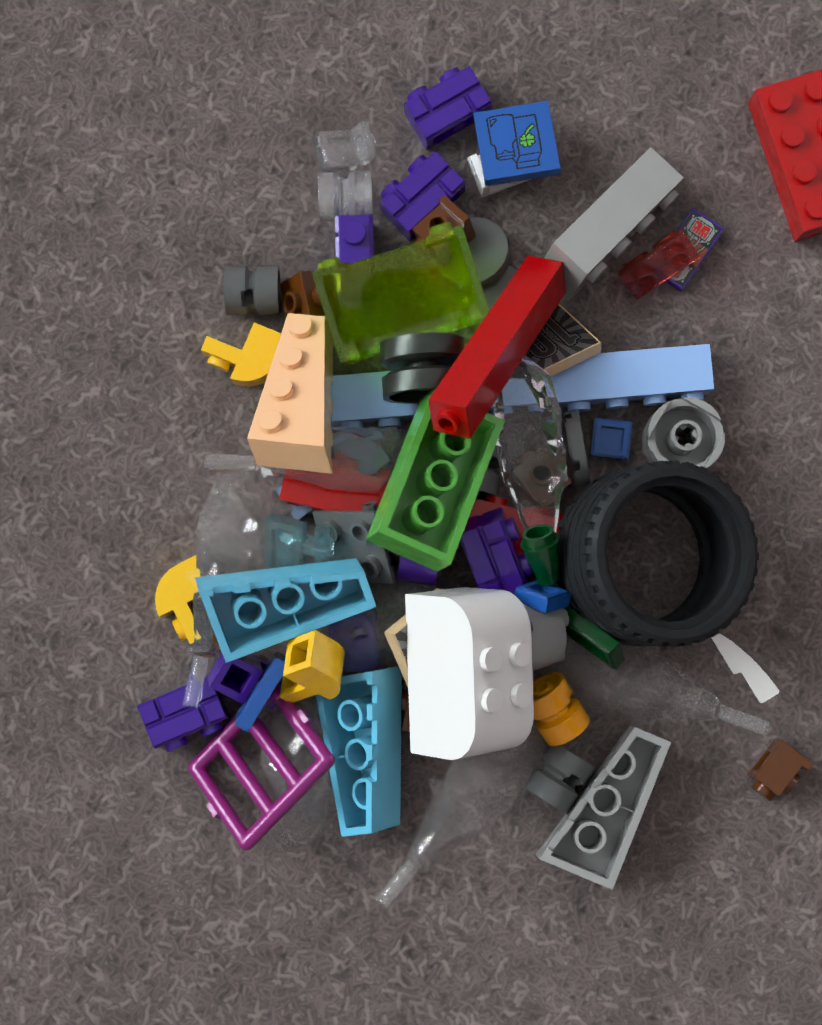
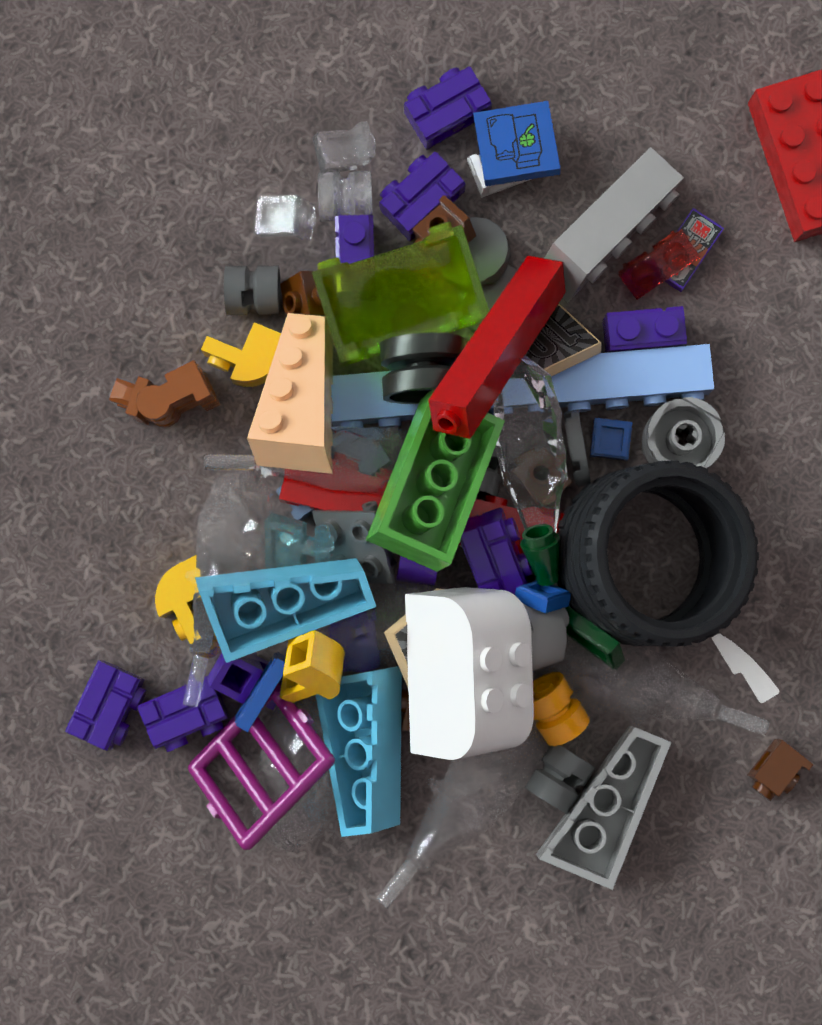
none -> dark purple brick [65,660,147,751]
none -> dark orange hips [109,360,221,427]
none -> clear bracket [254,195,316,241]
none -> dark purple brick [602,306,687,353]

